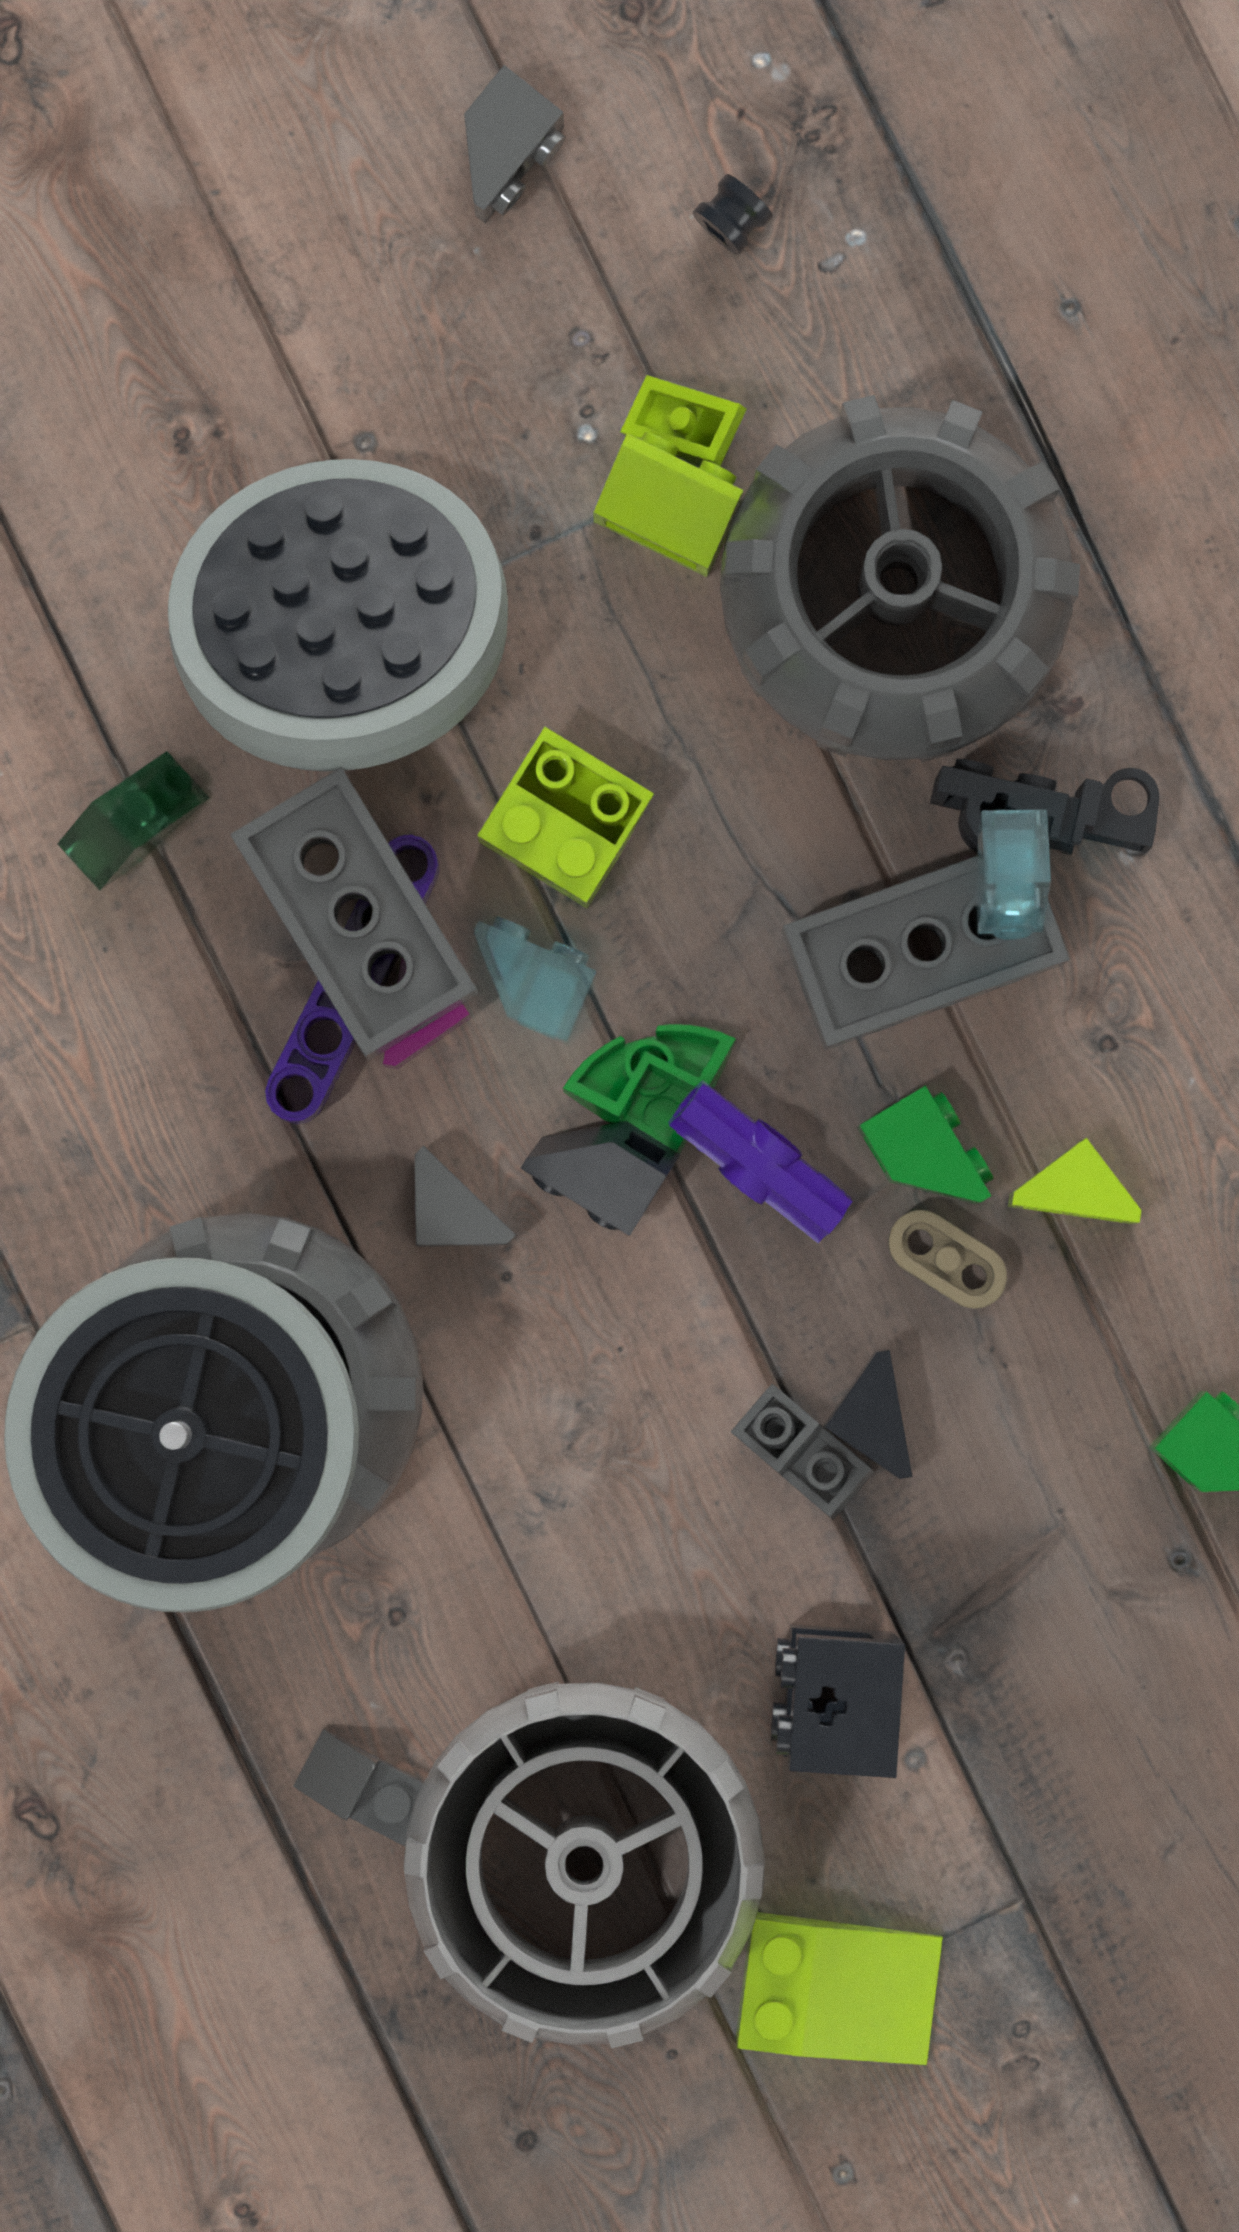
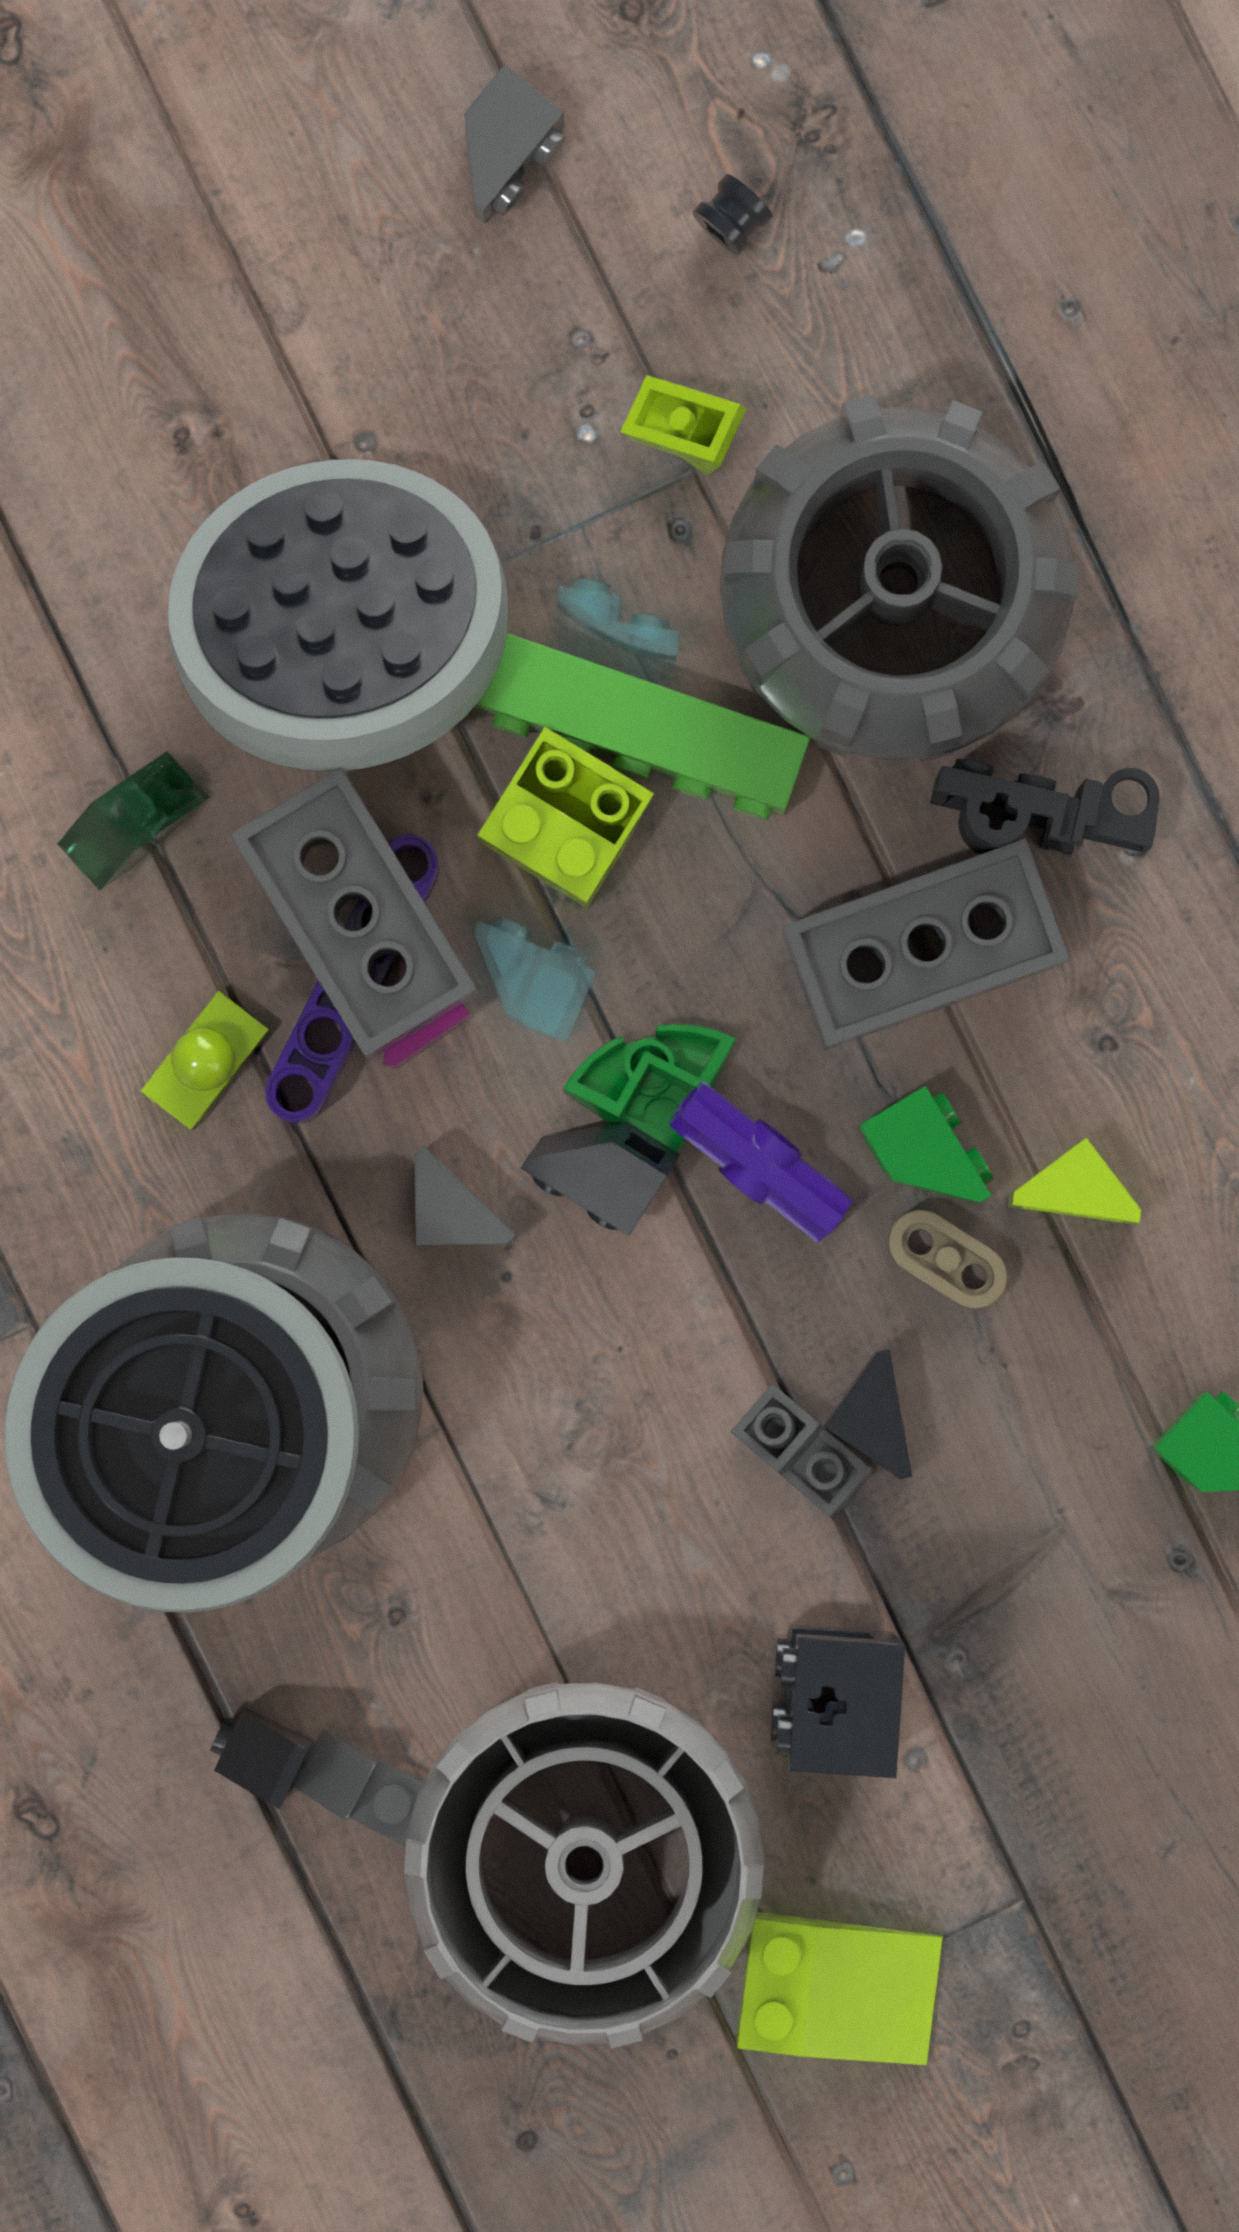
lime slope [593,432,743,577] -> none
clear light blue slope [977,809,1051,940] -> none
none -> lime tile [140,990,270,1131]
none -> black slope [210,1708,315,1809]
none -> bright green brick [465,633,810,821]
none -> clear light blue slope [556,579,680,665]

